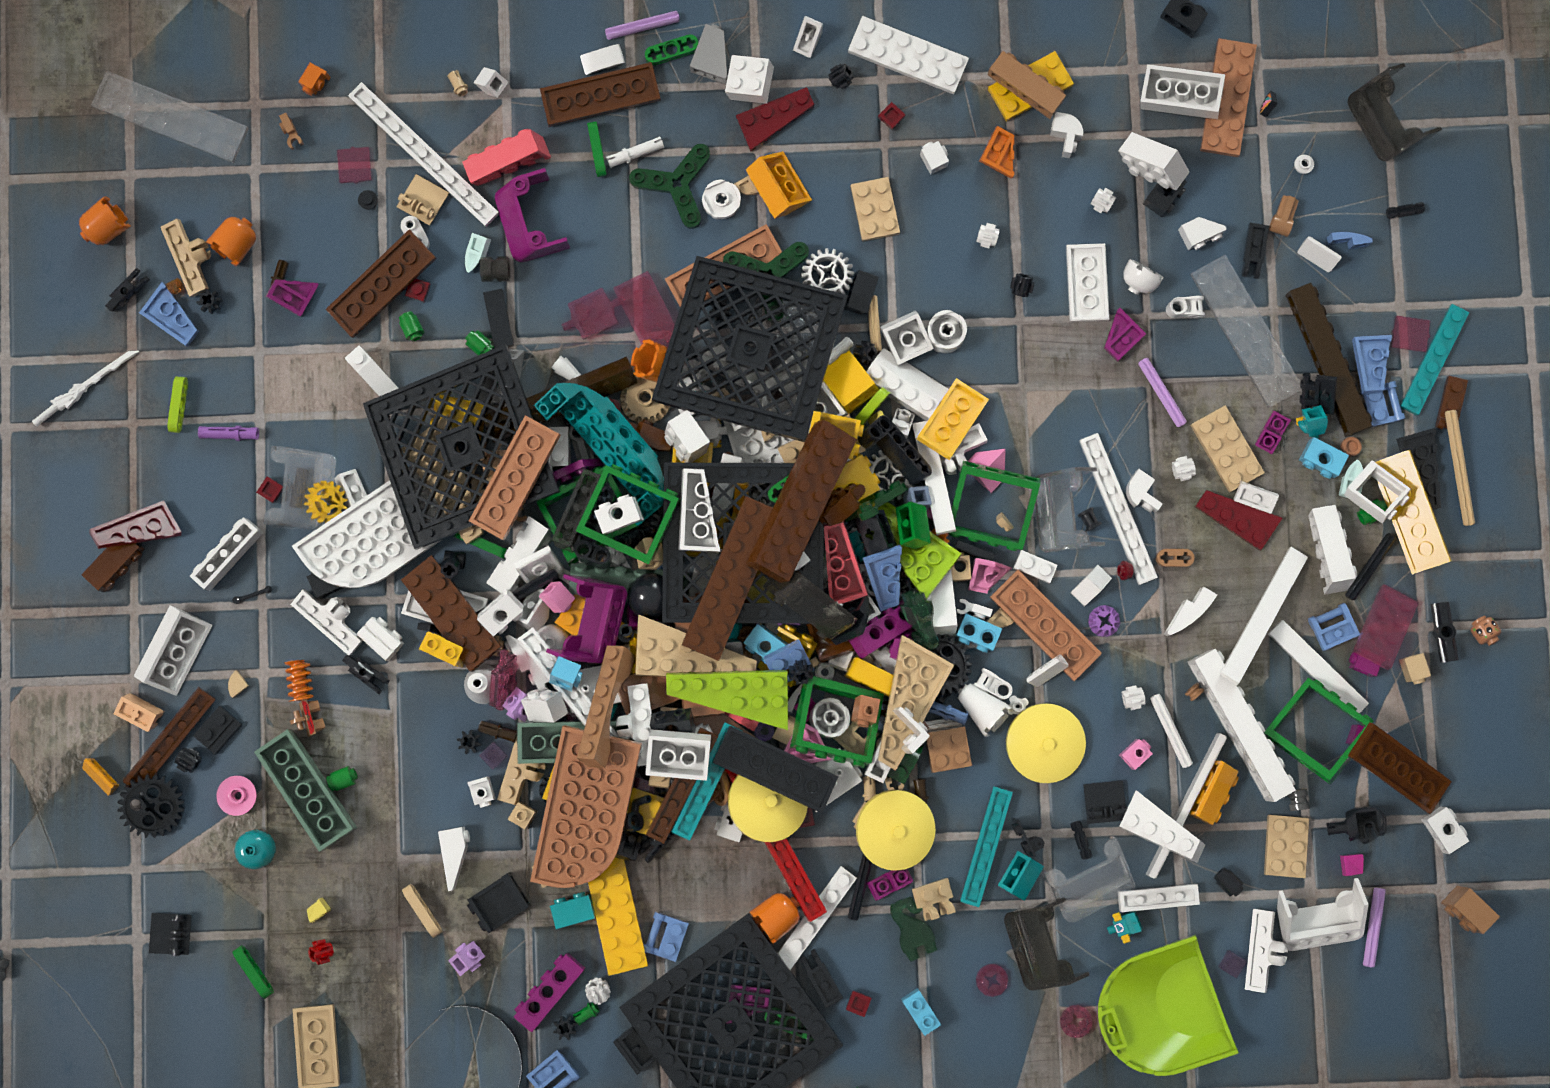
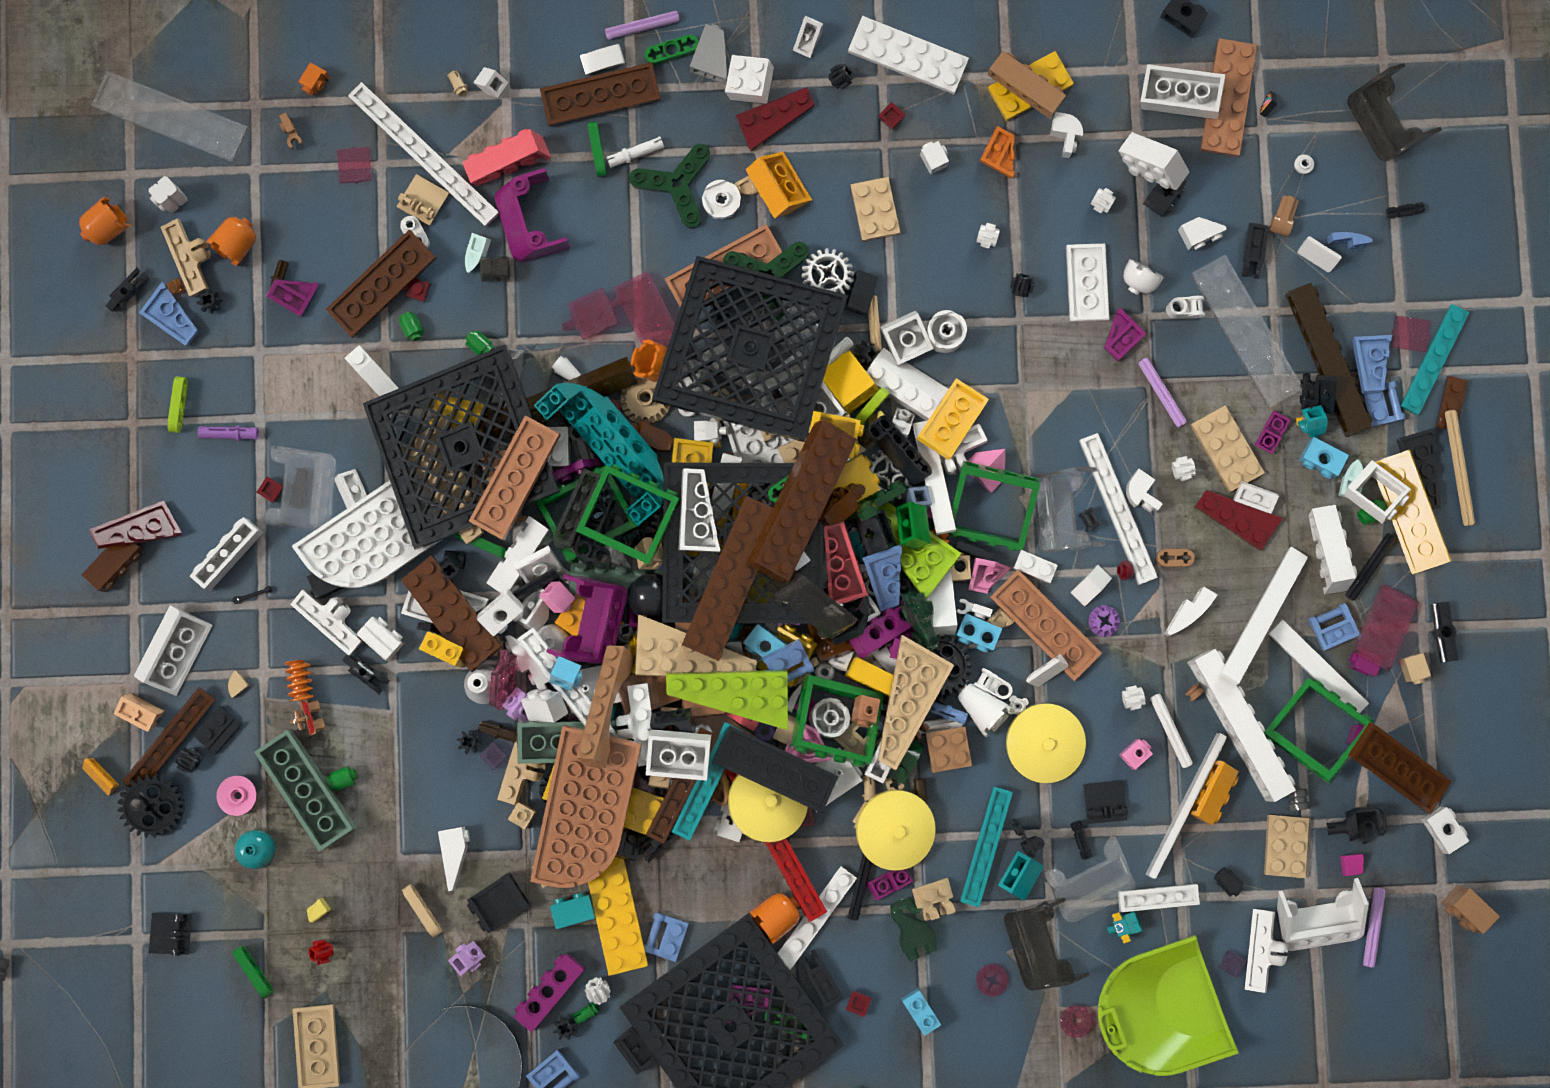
white sword [32,351,139,427] -> none
yellow gear [304,481,347,523] -> none
black plate [358,190,378,210] -> none
white brick [468,777,496,808] -> none
black tile [483,289,514,348] -> none
white brick [594,494,644,534] -> none
black plate [624,795,652,833] -> none
white brick [664,410,710,463] -> none
black gear [789,659,813,685] -> none
white bracket [893,707,930,754] -> none
tan tile [996,512,1014,532] -> none
white wedge [1119,791,1205,863] -> none
nougat tile [1340,437,1362,457] -> none
nougat head [1471,616,1501,646] -> none
none -> white brick [149,176,188,213]

